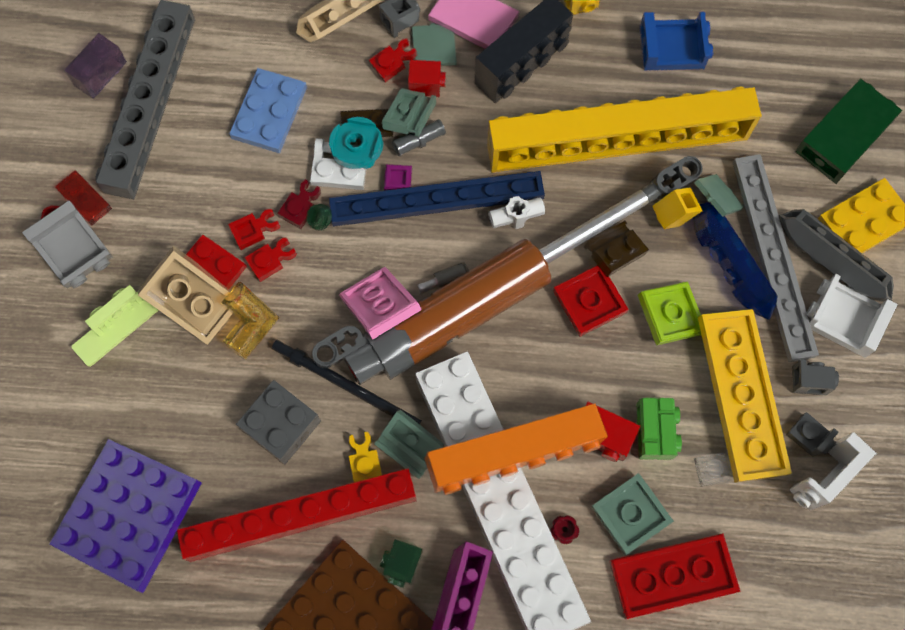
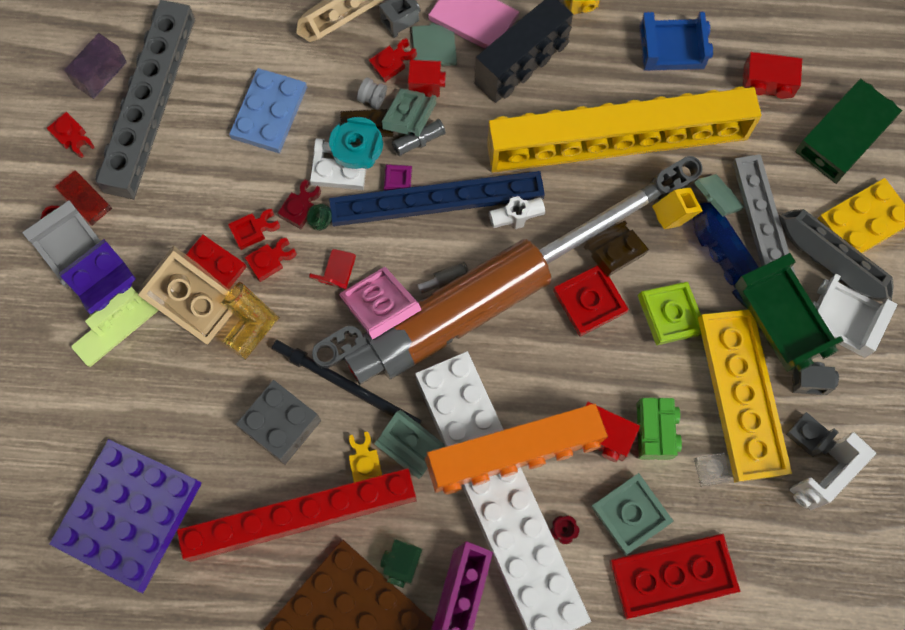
none -> red plate [46,111,95,158]
none -> dark purple bracket [59,239,136,314]
none -> red bracket [309,249,356,289]
none -> light grey wheel [357,77,387,109]
none -> dark green panel [735,253,844,372]
none -> red brick [742,52,802,99]

